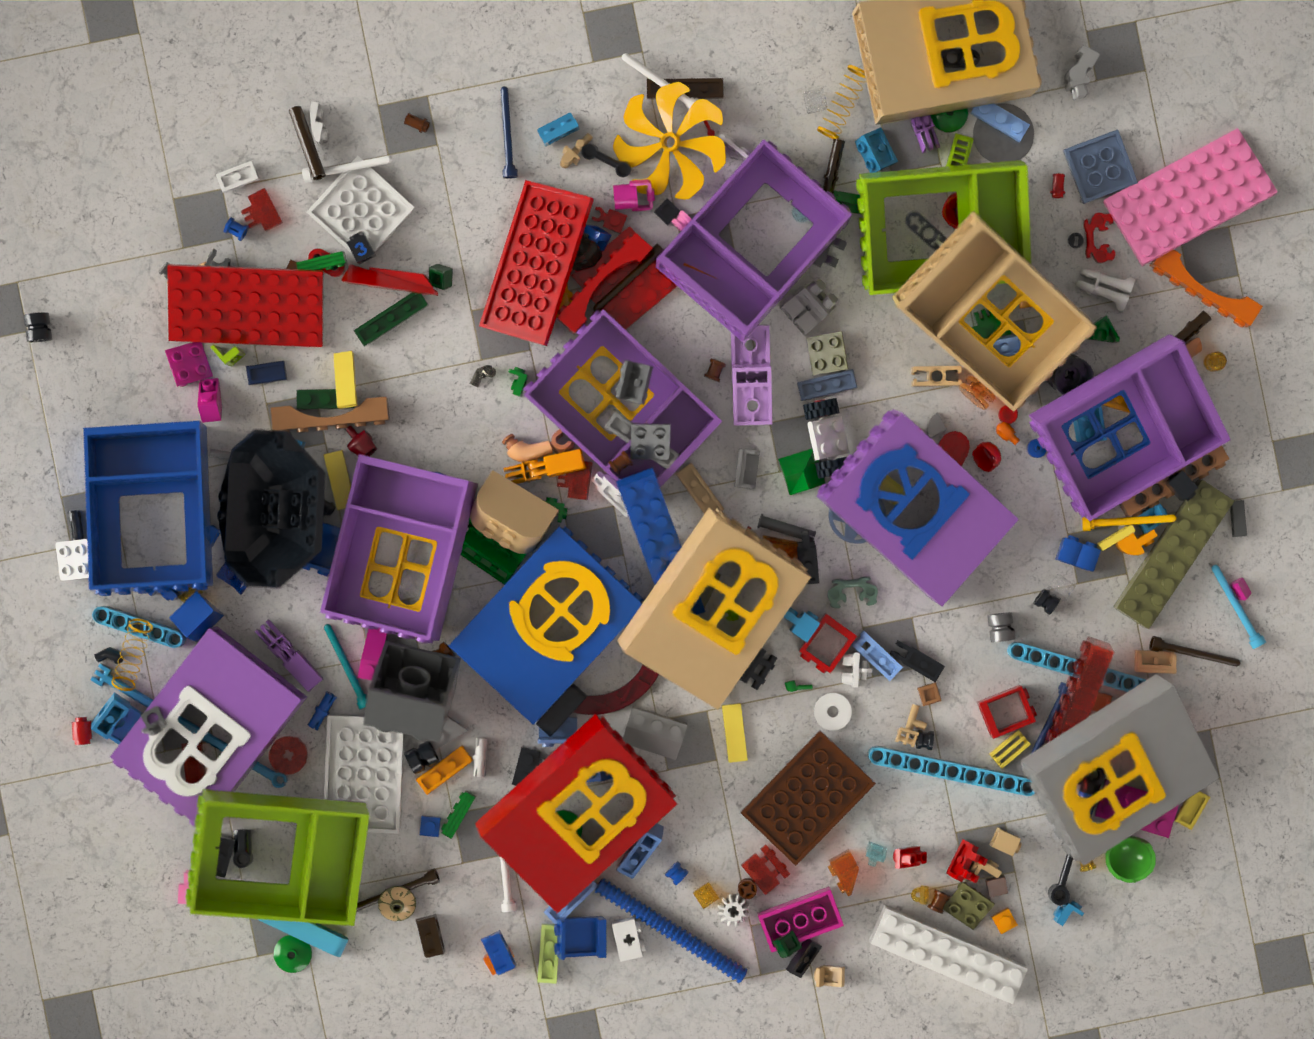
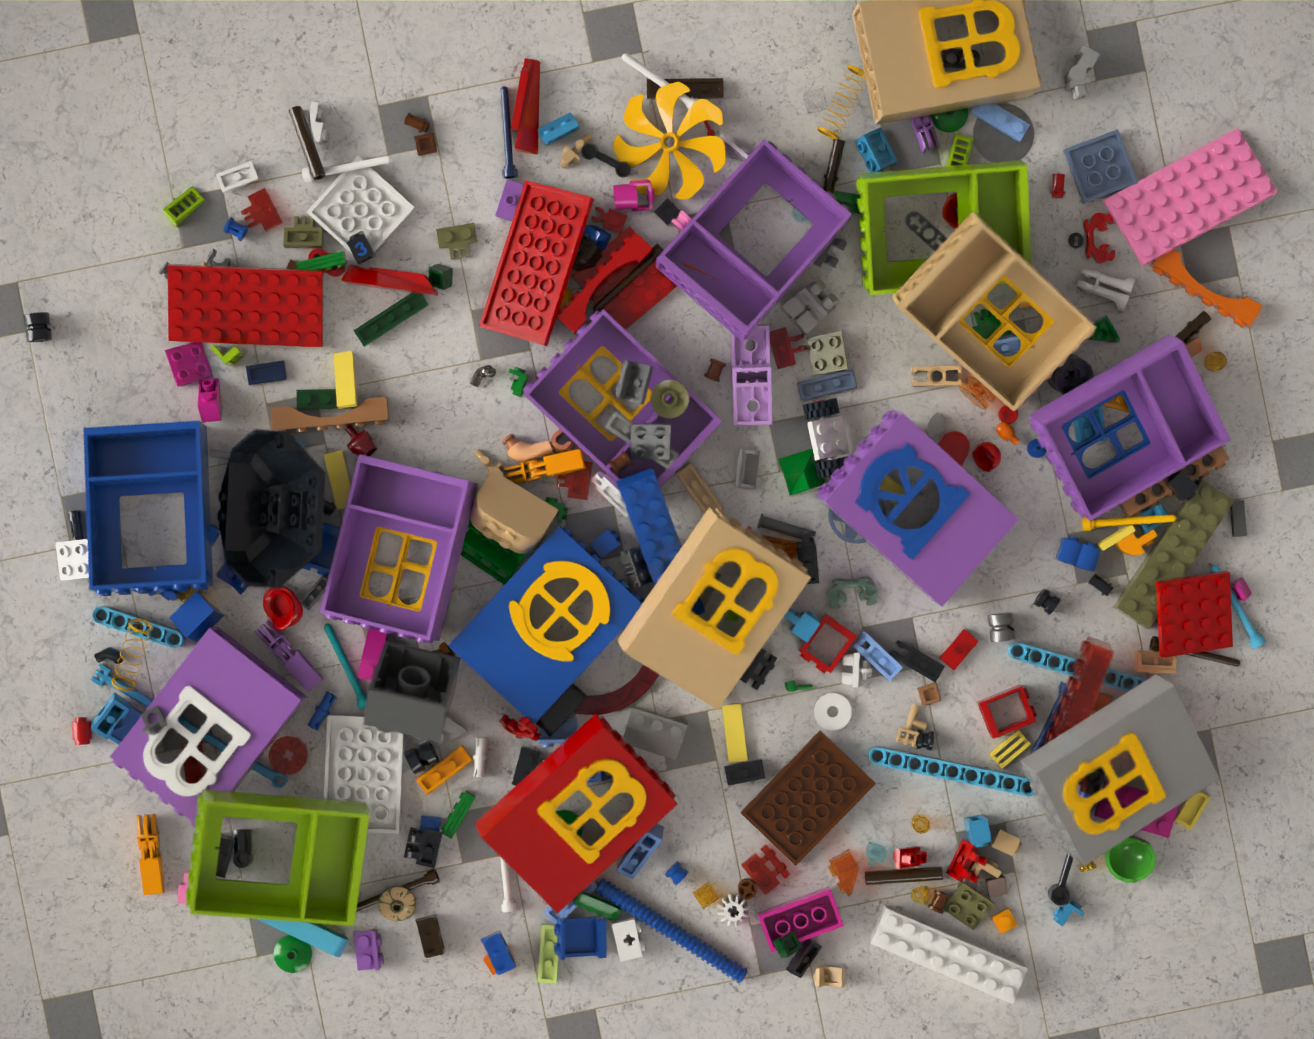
none -> light orange arm [136,814,165,895]
none -> lime slope [163,186,205,227]
none -> red piece [263,586,303,630]
none -> olive hinge [283,216,324,248]
none -> dark grey piece [300,575,328,610]
none -> medium lavender bracket [353,929,384,971]
none -> black plate [404,827,443,868]
none -> reddish brown tile [414,133,437,156]
none -> olive hinge [436,223,477,260]
none -> tan arm [474,449,505,478]
none -> medium lavender plate [495,179,524,221]
none -> red helmet [499,715,542,741]
none -> red wedge [511,58,540,155]
none -> green piece [573,891,621,921]
none -> blue brick [590,529,620,558]
none -> dark grey hinge [619,546,653,589]
none -> olive dish [650,379,689,418]
none -> black plate [724,759,765,786]
none -> dark red hinge [770,327,808,370]
none -> dark brown piece [865,867,943,885]
none -> clear yellow bush [911,814,930,834]
none -> red plate [939,629,979,670]
none -> dark azure brick [964,814,992,847]
none -> black pin [1088,573,1114,596]
none -> red plate [1156,571,1233,658]

